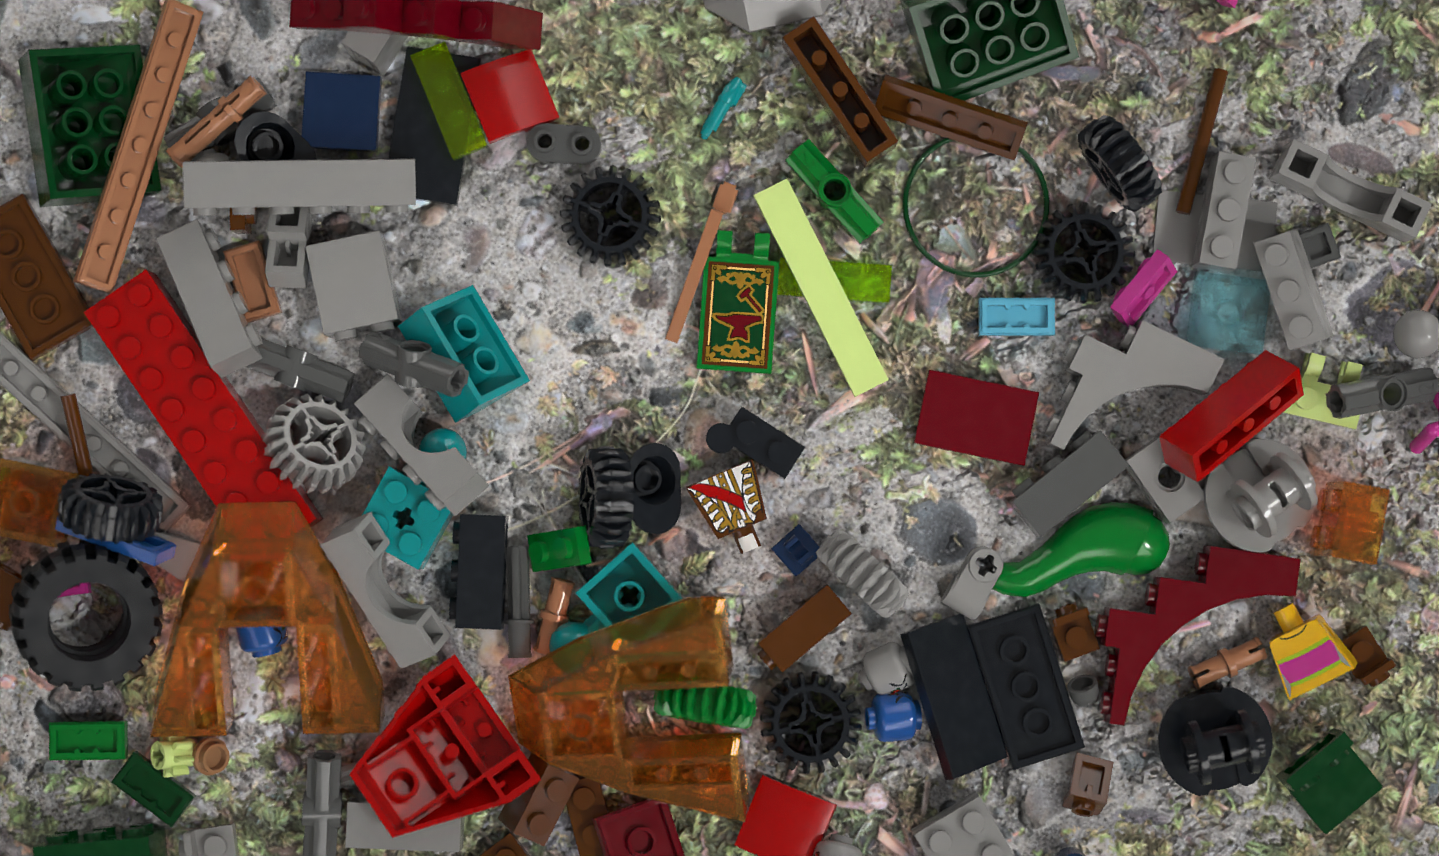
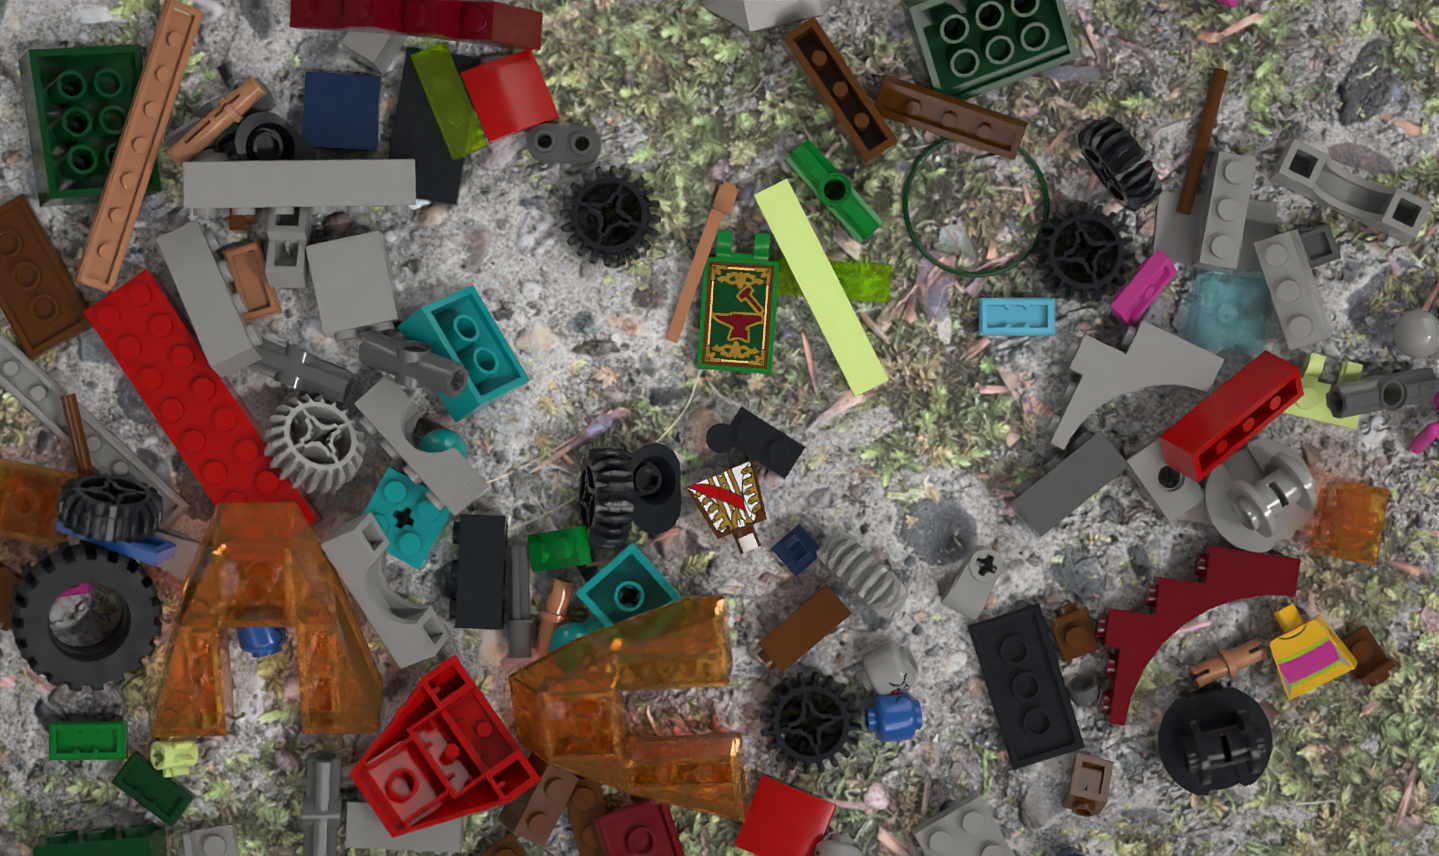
medium nougat plate [192,737,230,775] -> none
green gear [653,677,757,729] -> none
teal piece [700,77,747,140] -> none
black tile [900,613,1008,781] -> none
dark red tile [913,370,1040,466] -> none
green animal [992,502,1170,597] -> none
dark green bracket [1276,728,1382,834] -> none

